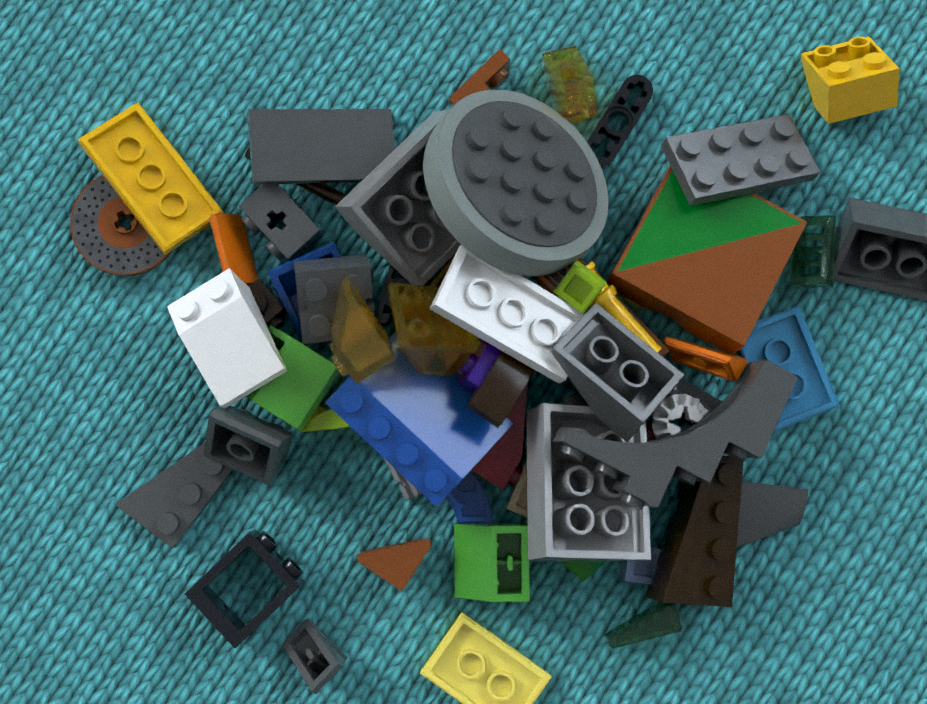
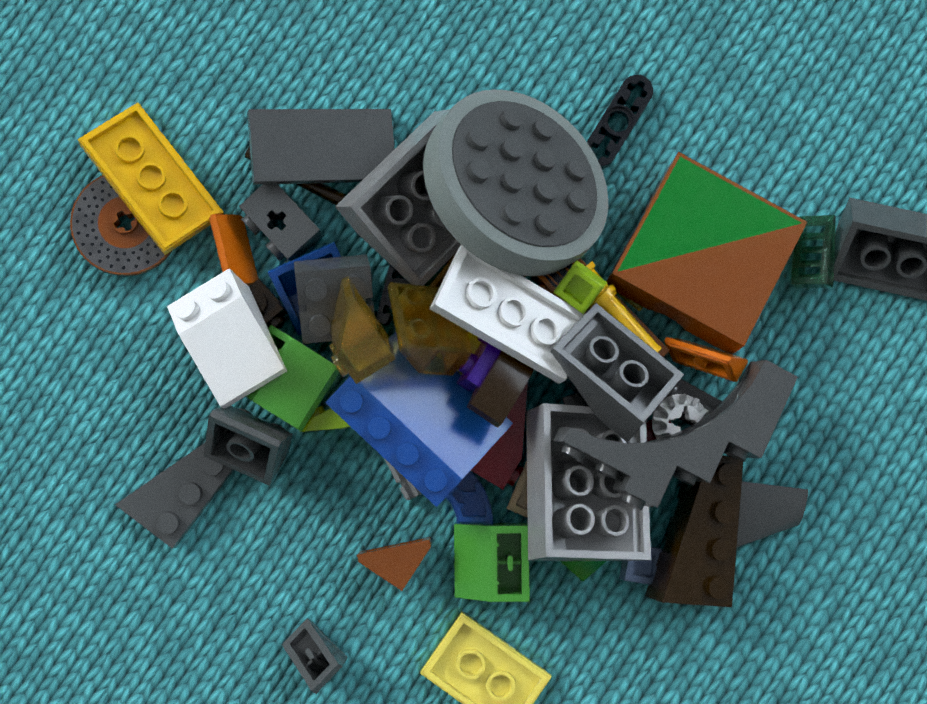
black window [185,529,305,648] -> none
dark orange slope [449,49,510,108] -> none
clear yellow slope [542,45,598,123] -> none
clear green slope [604,602,682,649] -> none
dark grey plate [661,114,820,206] -> none
dark azure tile [737,305,840,432] -> none
yellow slope [801,36,900,124] -> none

